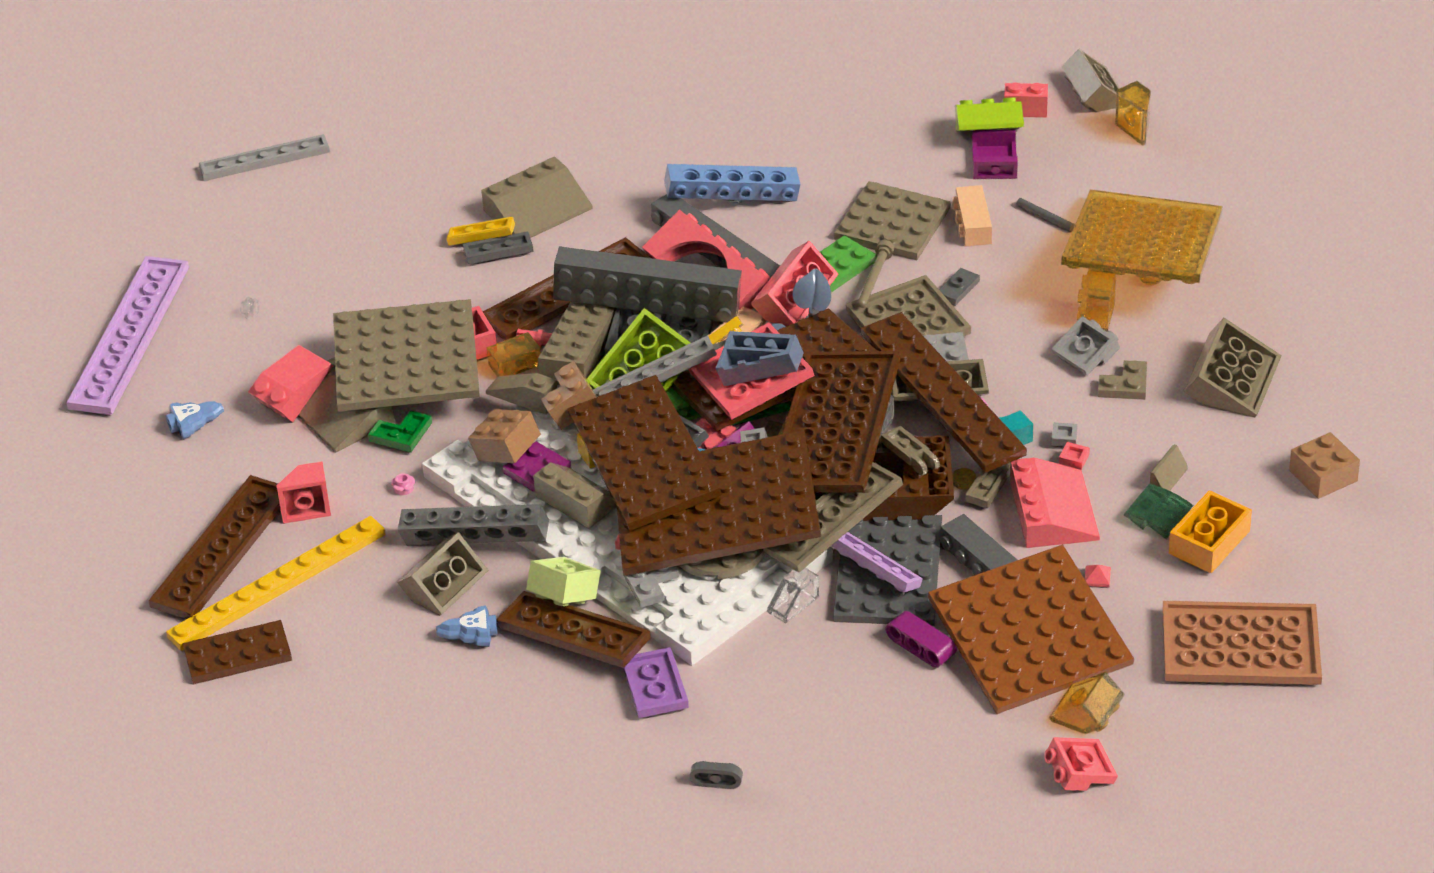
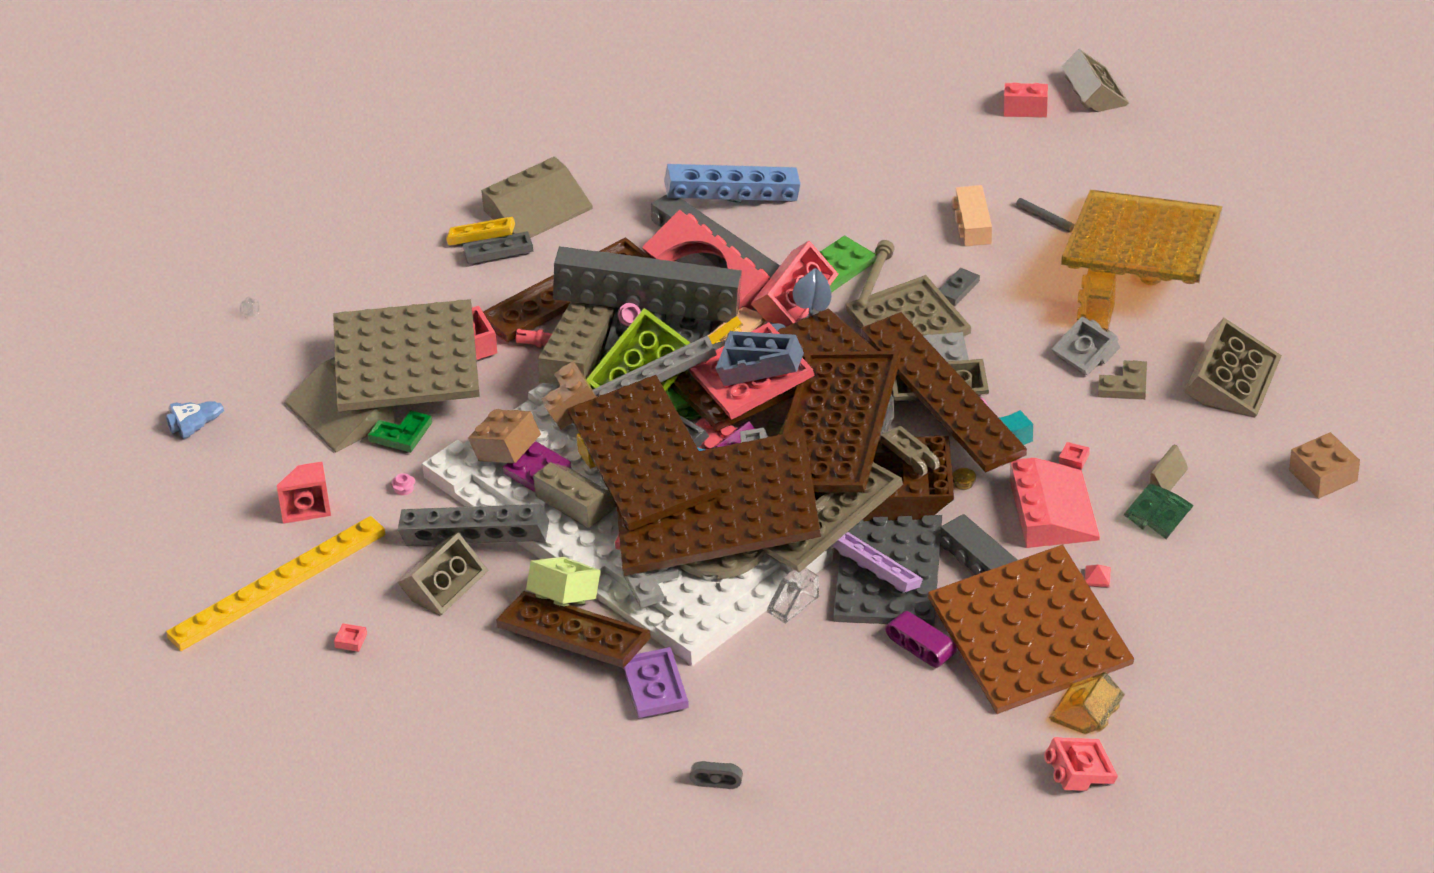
lavender plate [67,256,189,415] -> none
reddish brown plate [149,475,281,619] -> none
reddish brown plate [183,620,292,685] -> none
light grey tile [199,134,330,181] -> none
coral slope [248,345,333,422] -> none
medium blue rock [436,605,498,647] -> none
clear yellow brick [486,332,541,377] -> none
dark tan slope [486,373,557,415] -> none
green bar [731,401,792,426] -> none
dark tan plate [834,181,951,260] -> none
lime slope [955,98,1024,131] -> none
dark tan plate [965,463,1010,509] -> none
magenta panel [972,129,1018,179] -> none
light grey plate [1052,422,1077,447] -> none
clear yellow slope [1115,81,1151,146] -> none
nougat plate [1162,601,1322,685] -> none
light orange brick [1168,490,1252,573] -> none
none -> coral plate [334,623,367,652]
none -> bright pink plate [618,303,641,327]

